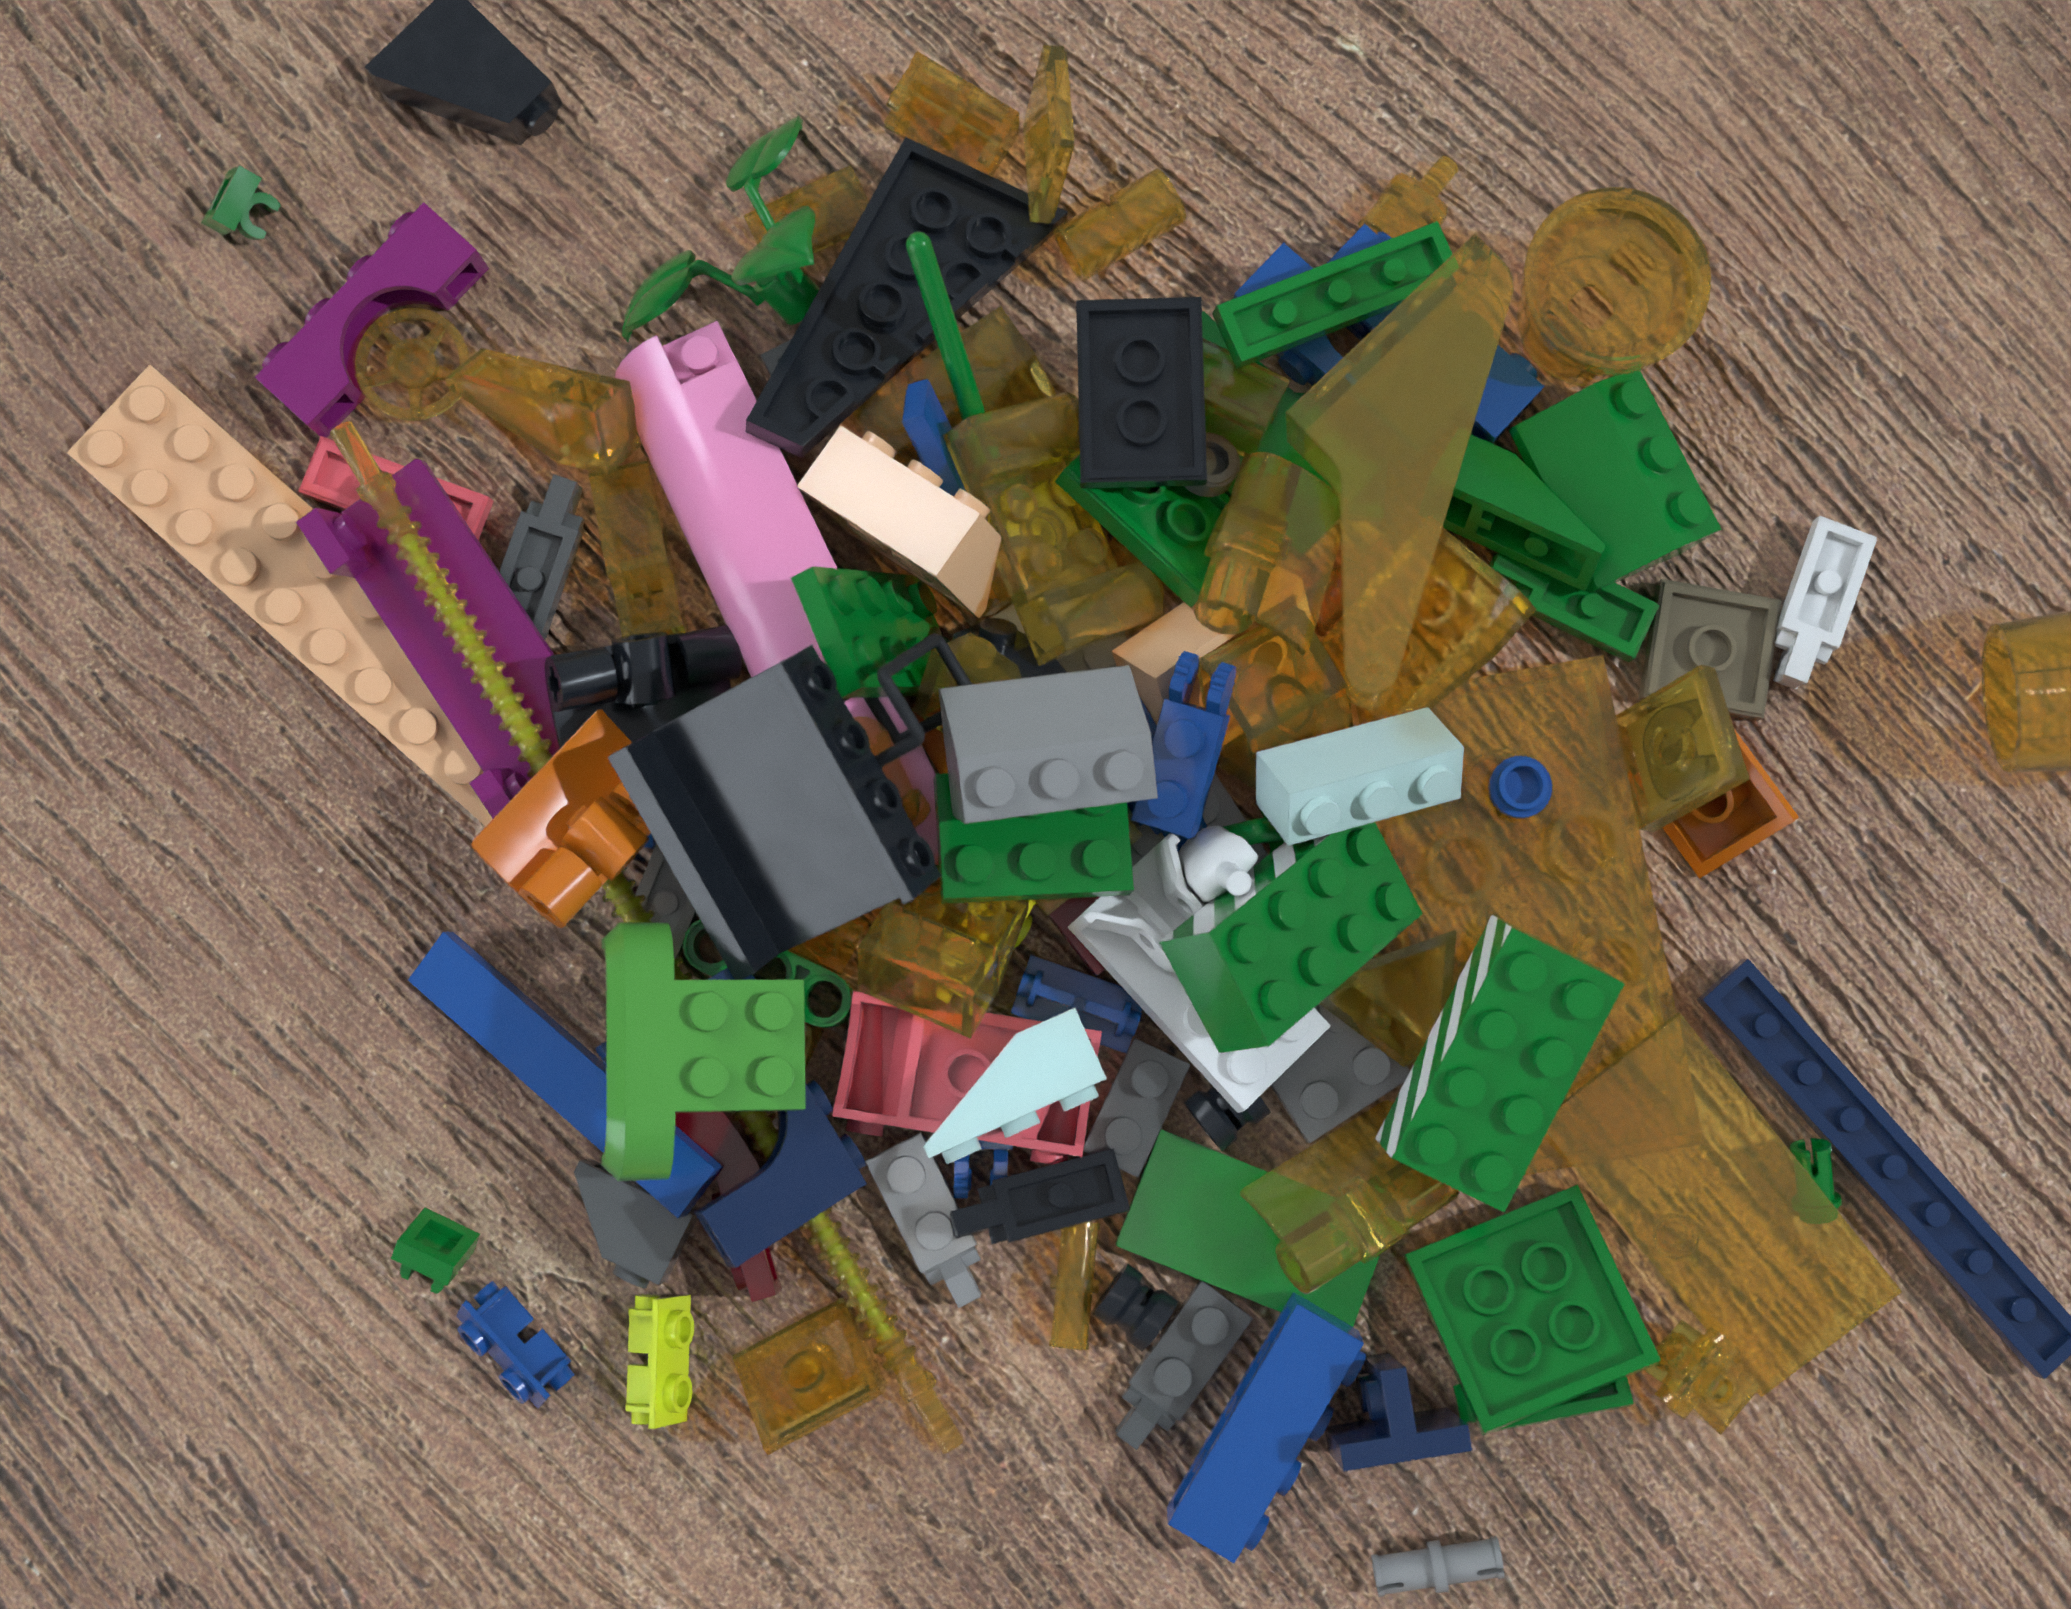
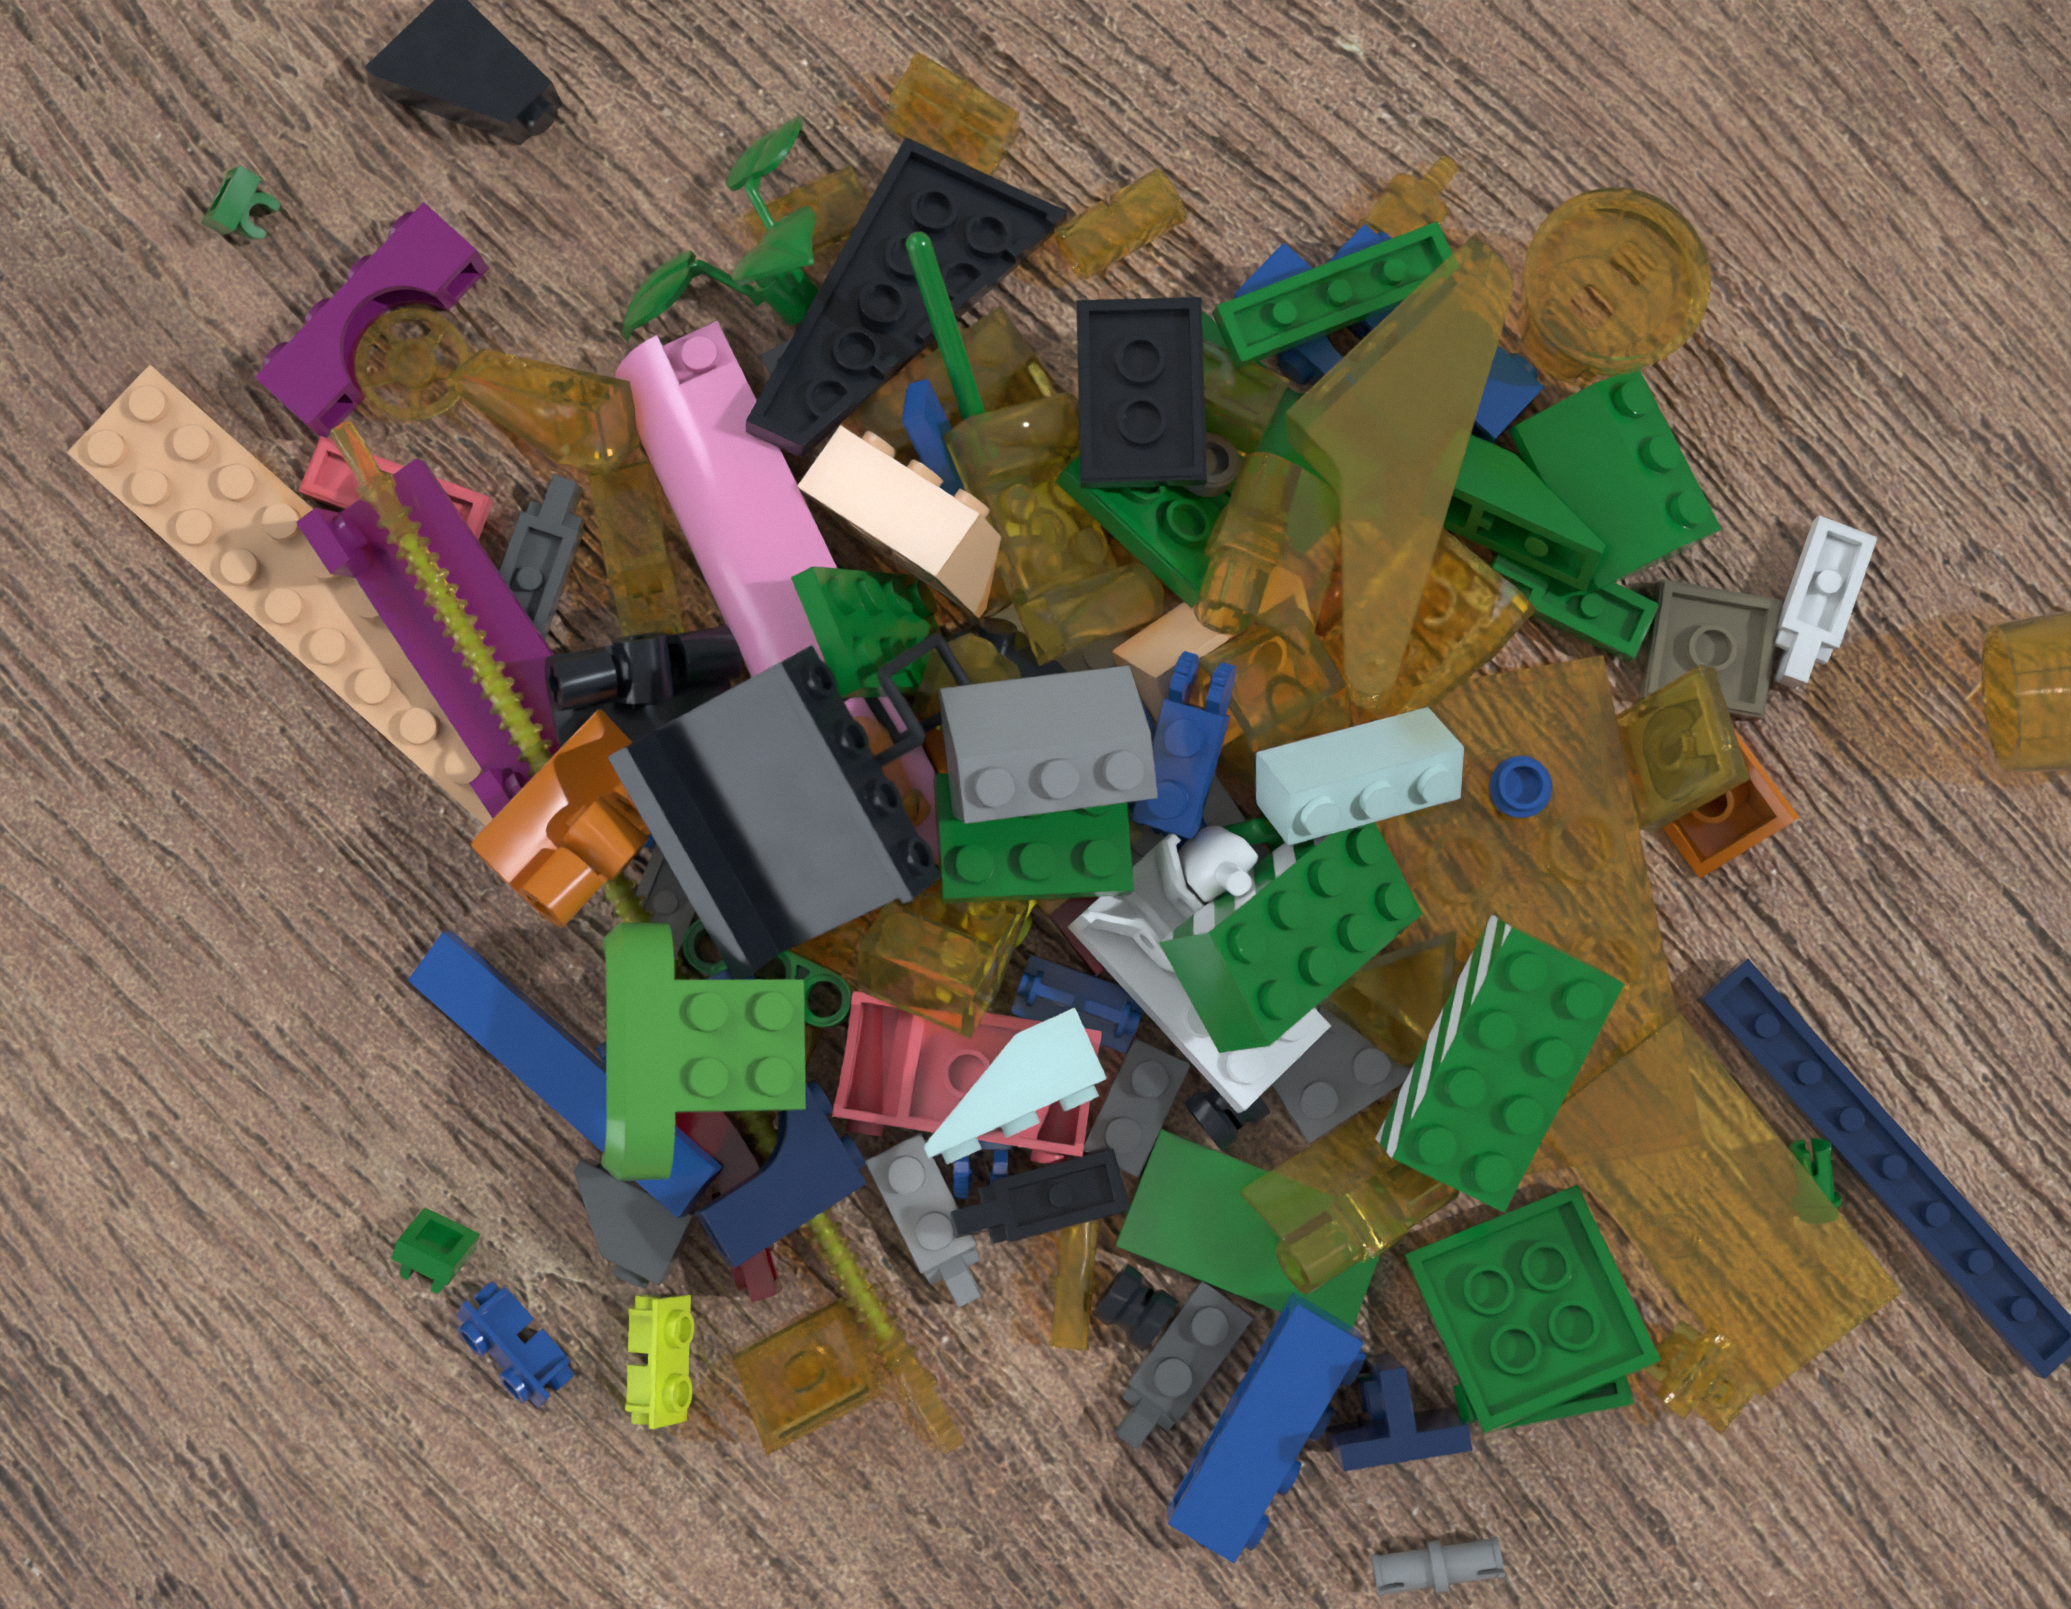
clear yellow tile [1023,45,1075,223] -> none

